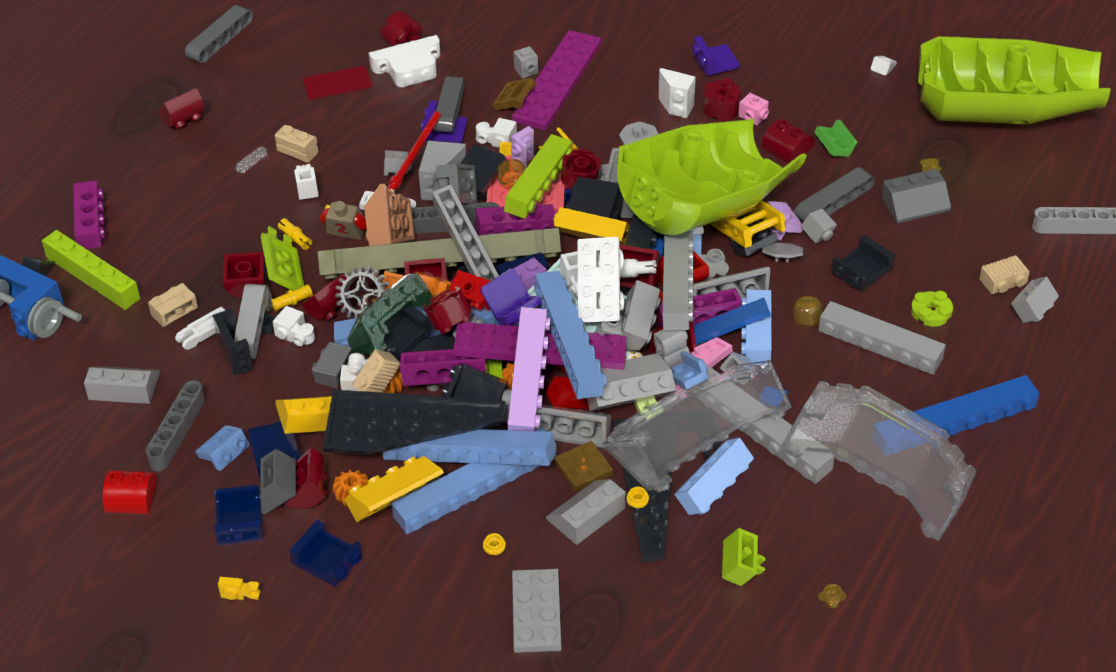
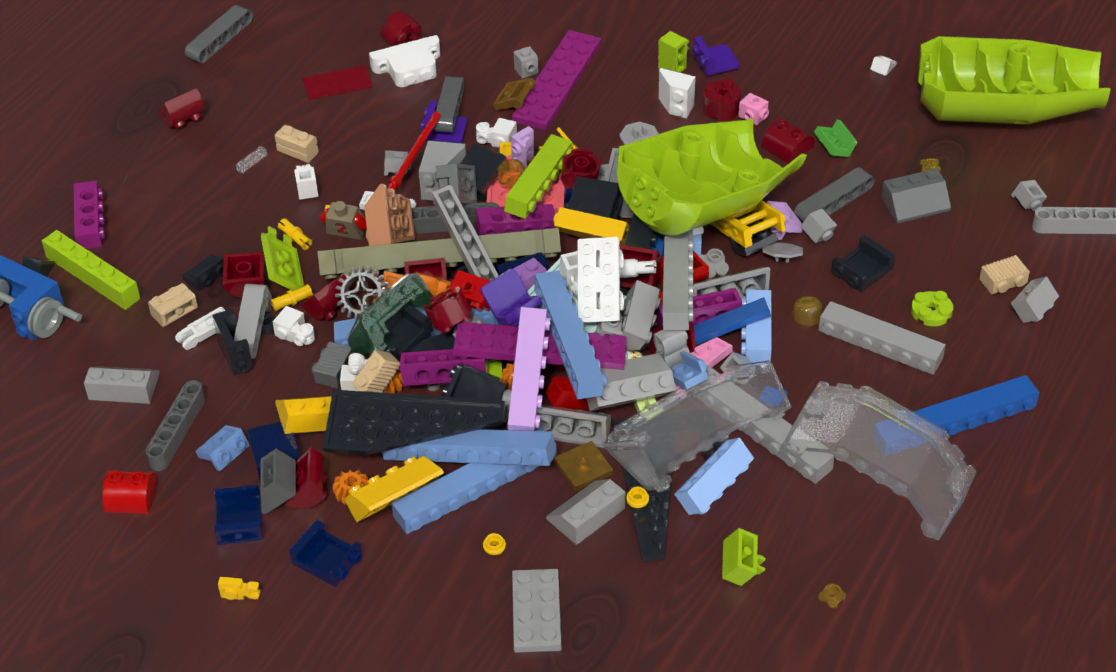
none -> black bracket [182,254,224,291]
none -> lime brick [658,31,689,73]
none -> light grey brick [1011,180,1047,211]

